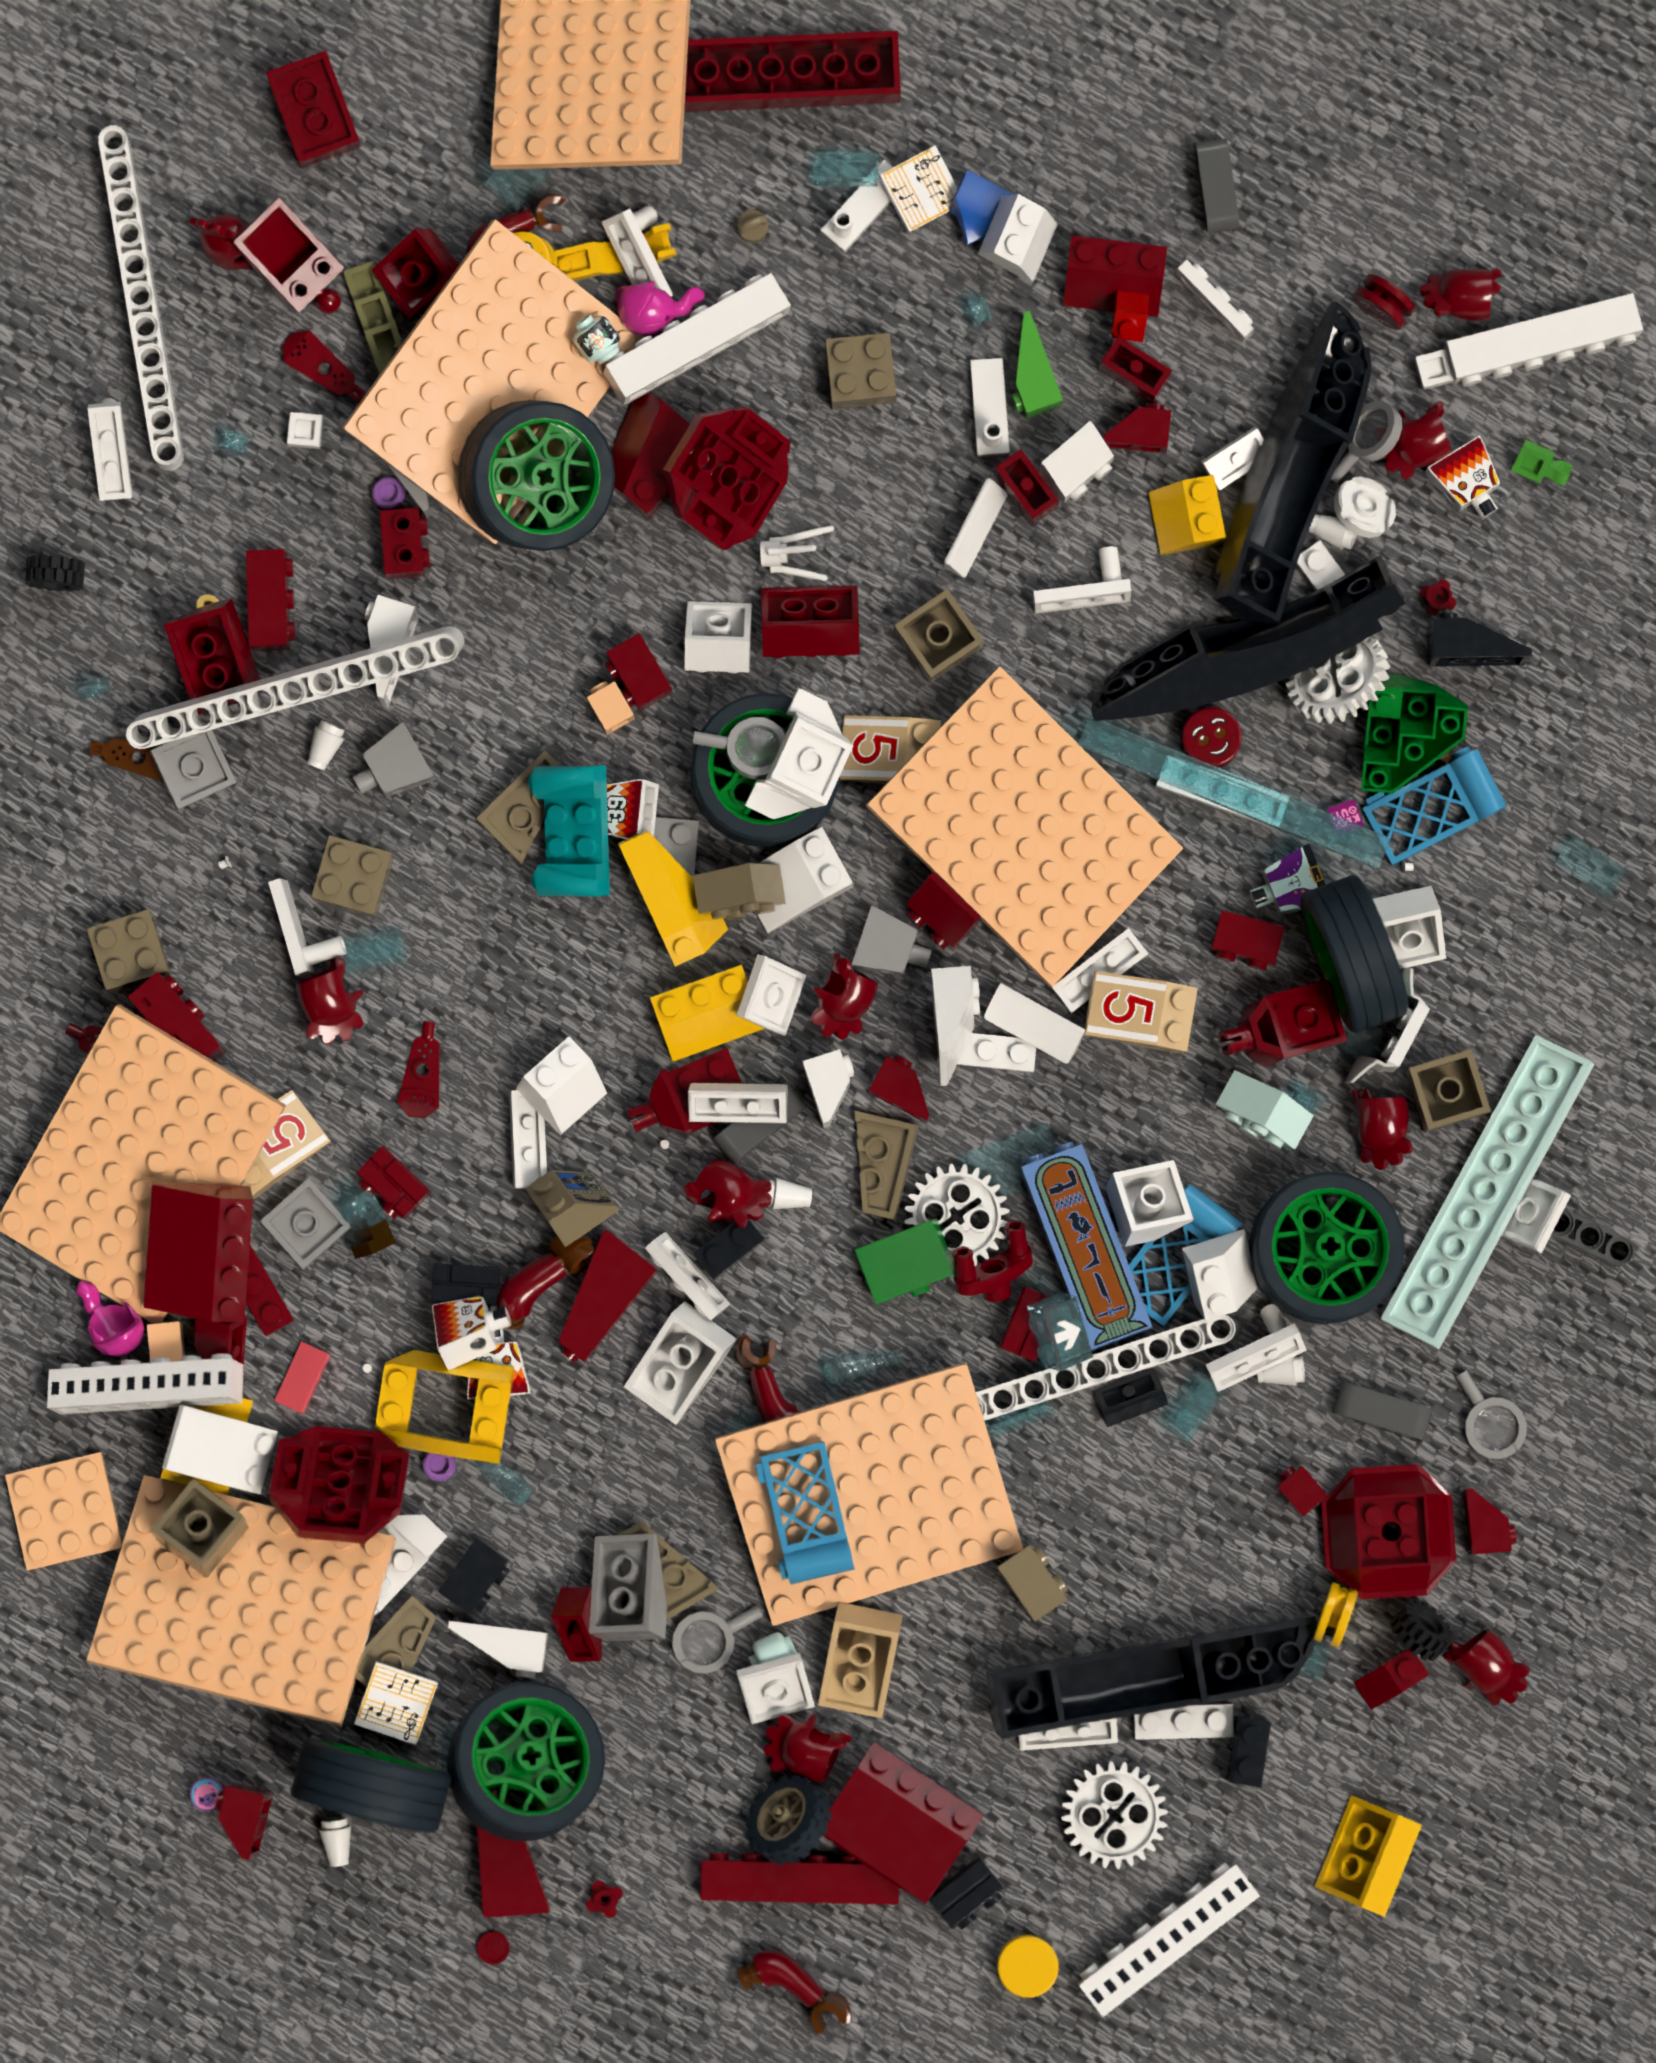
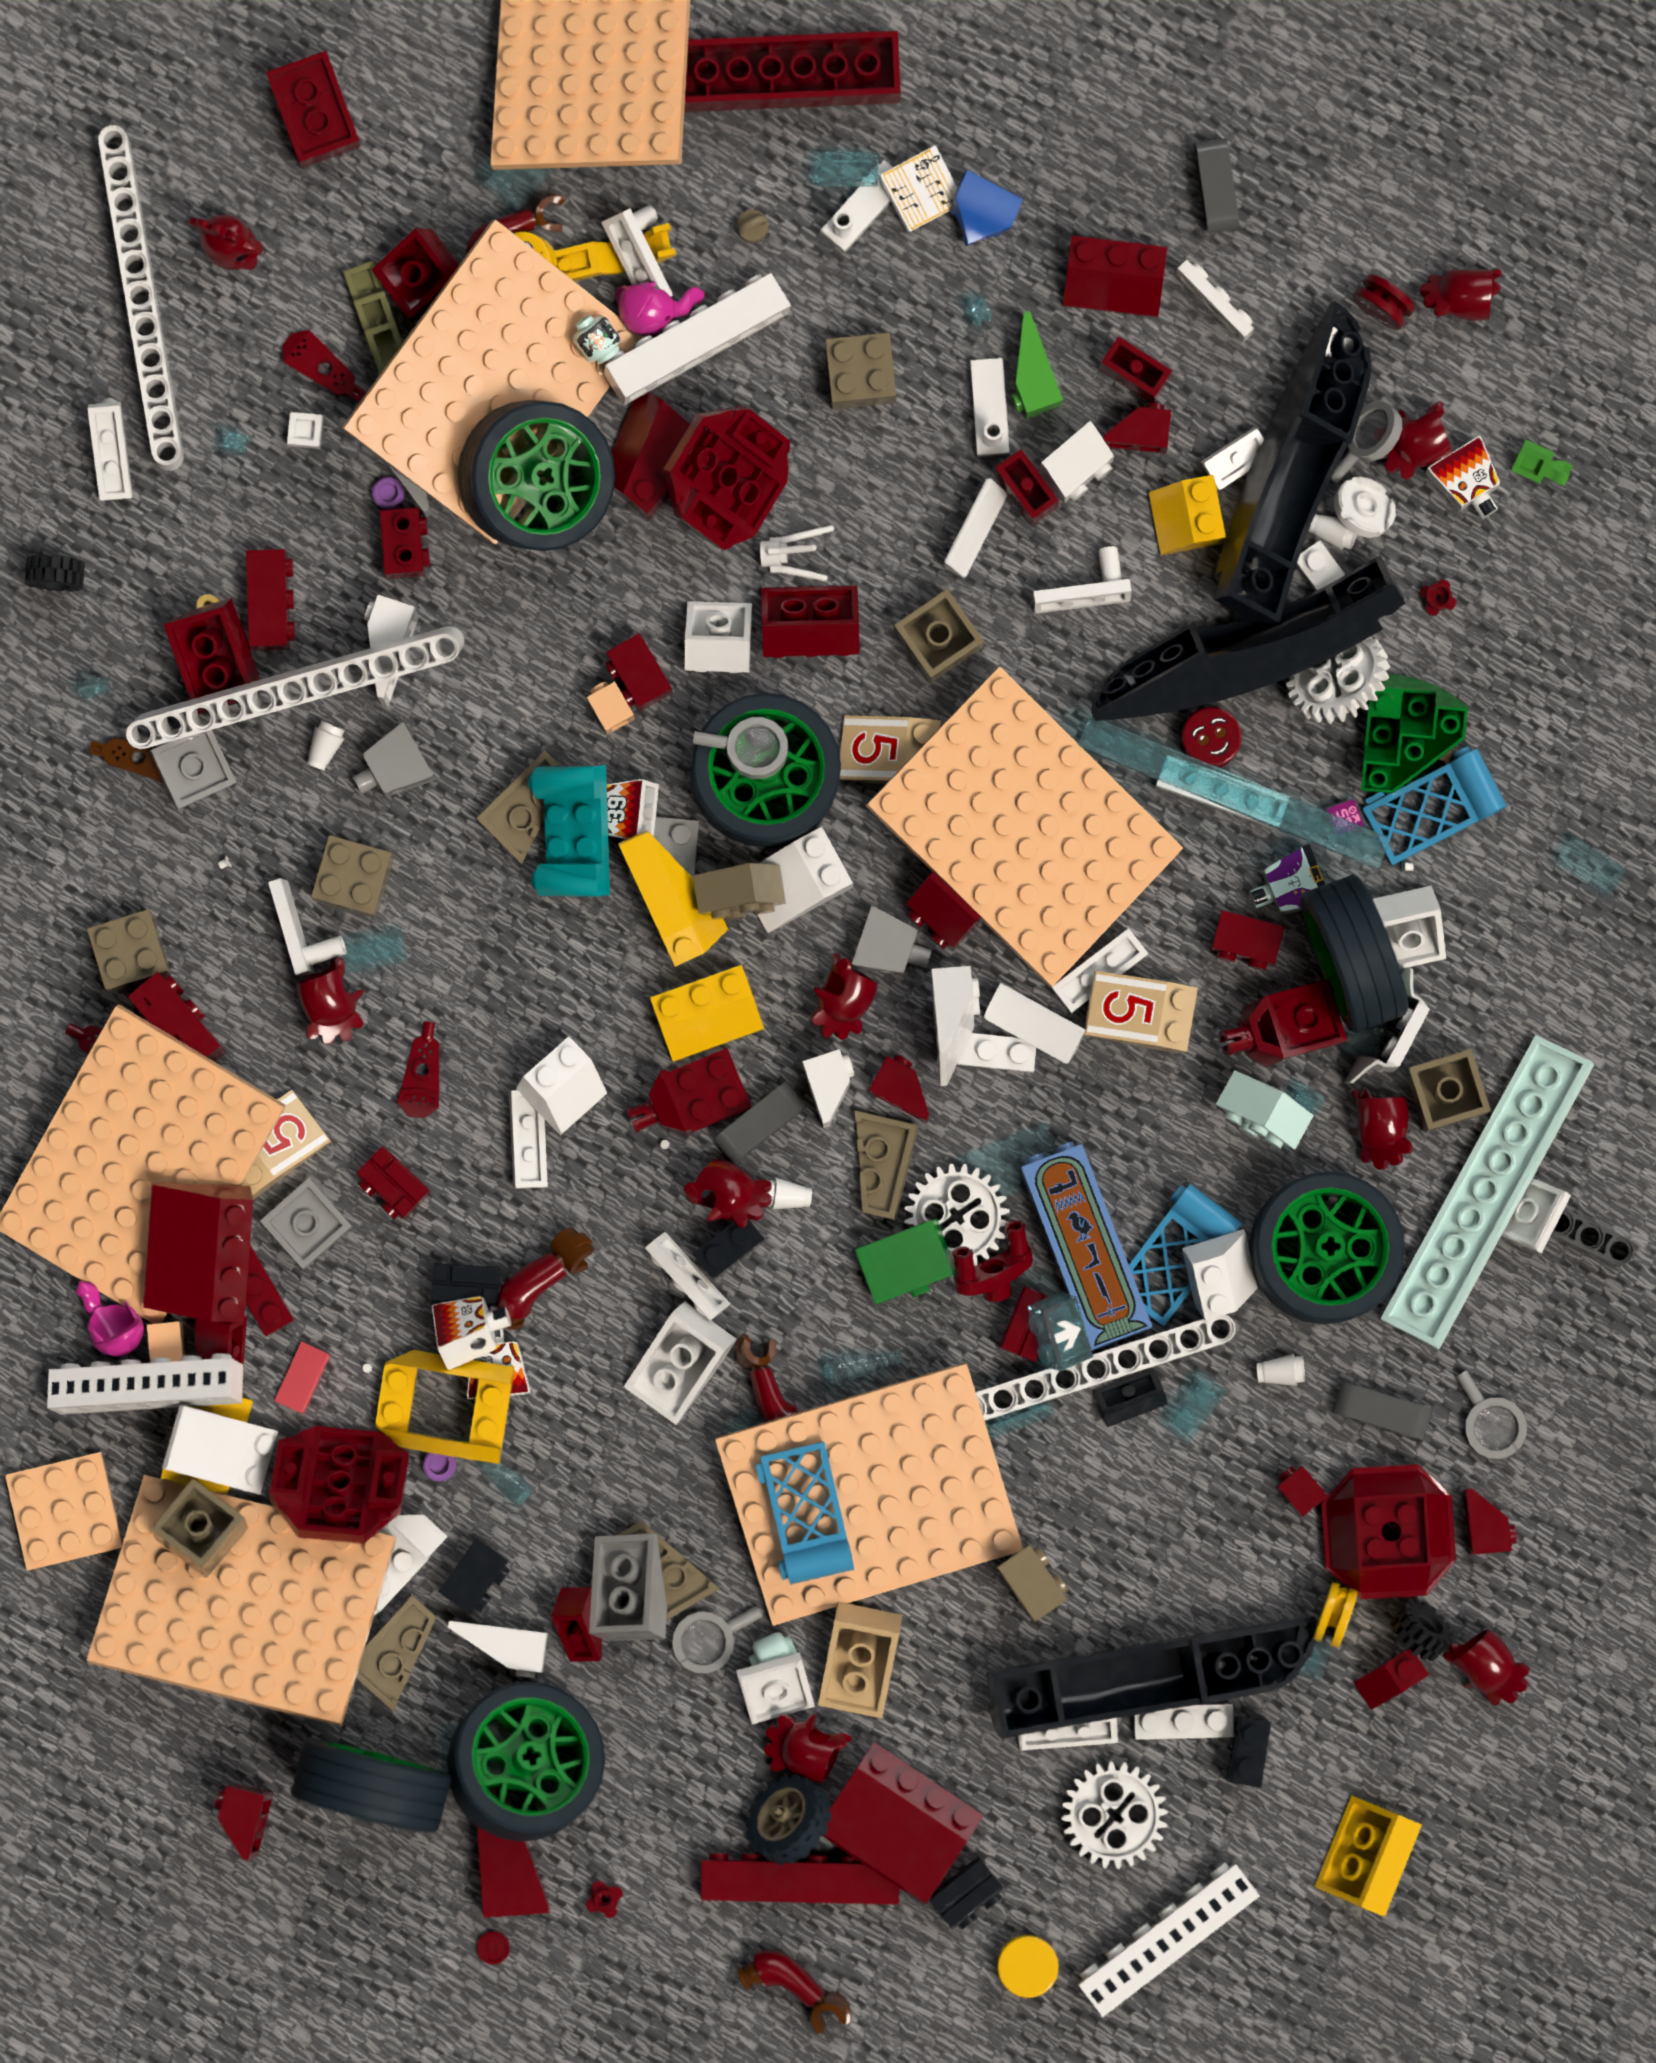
tile [190,1777,223,1811] -> none
dark red slope [232,197,344,314] -> none
white cone [318,1816,351,1867] -> none
leg [341,1192,396,1259] -> none
white tile [354,1661,438,1745] -> none
dark tan slope [525,1170,619,1247] -> none
dark red slope [558,1229,658,1363] -> none
white slope [688,1083,788,1123] -> none
white tile [736,954,806,1036] -> none
white piece [745,688,853,819] -> none
white slope [978,194,1058,282] -> none
white slope [1105,1160,1193,1247] -> none
red brick [1111,290,1149,343] -> none
white piece [1206,1304,1307,1392] -> none
white plate [1414,349,1455,390] -> none
black slope [1427,613,1532,667] -> none
white brick [1444,293,1643,387] -> none

